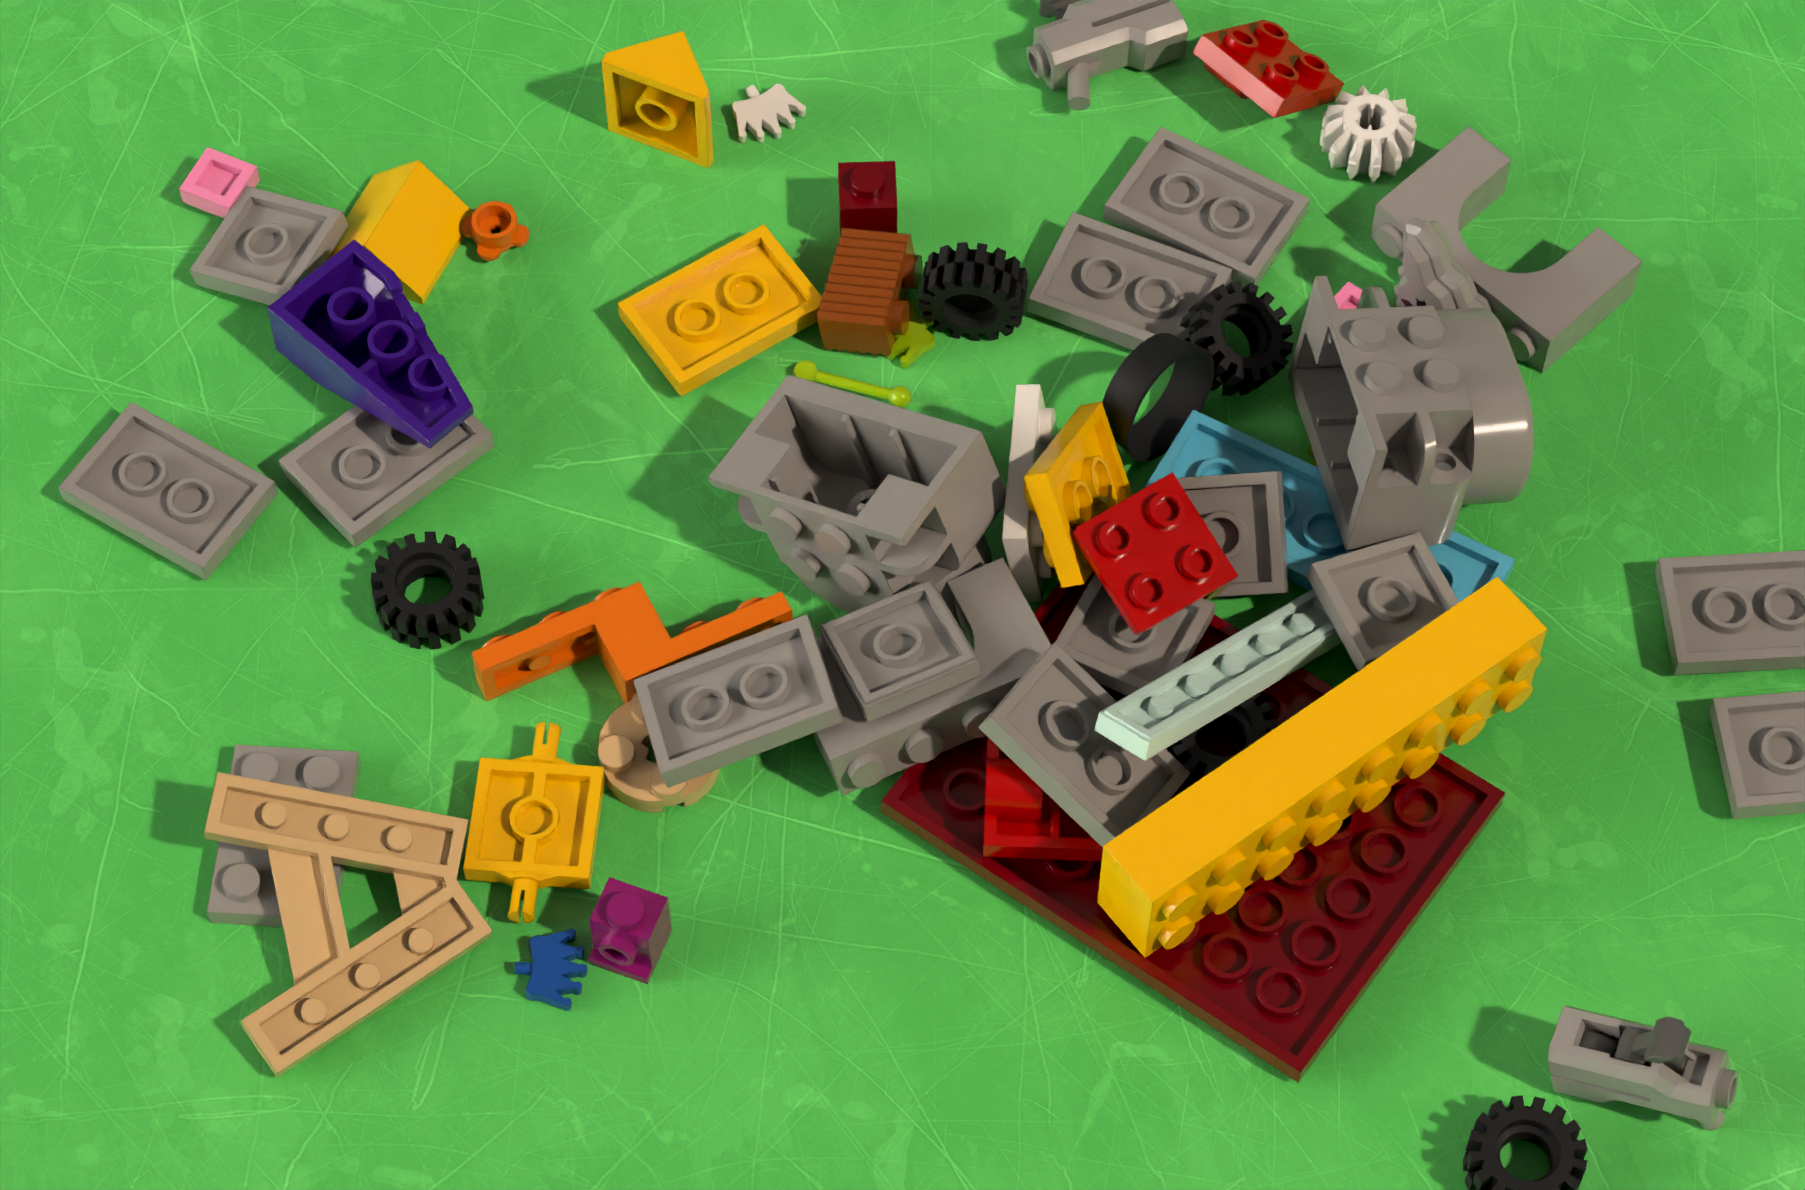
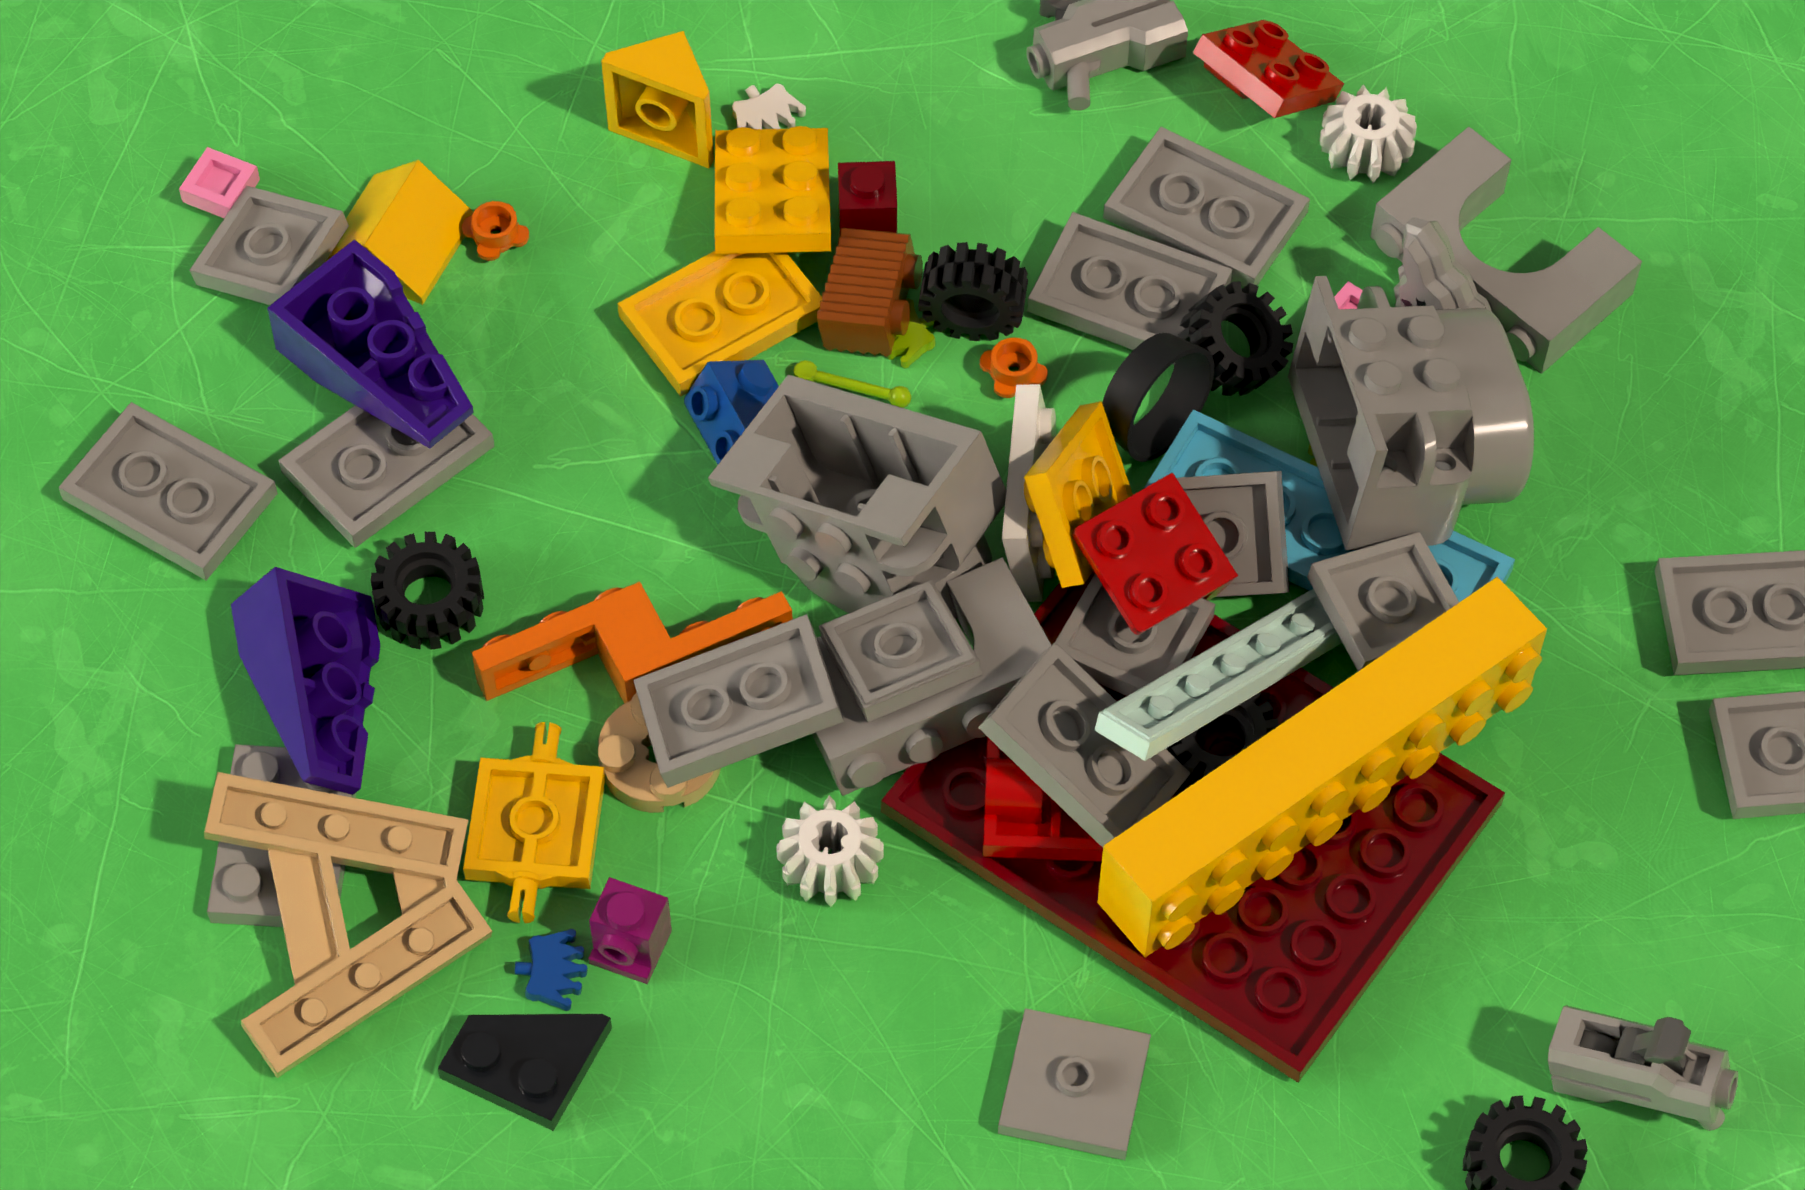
none -> dark purple wedge [231,567,381,795]
none -> black wing [438,1014,612,1131]
none -> blue bracket [684,360,779,464]
none -> yellow plate [714,126,831,254]
none -> white gear [776,795,884,907]
none -> orange plate [980,337,1048,398]
none -> light grey plate [998,1008,1151,1160]

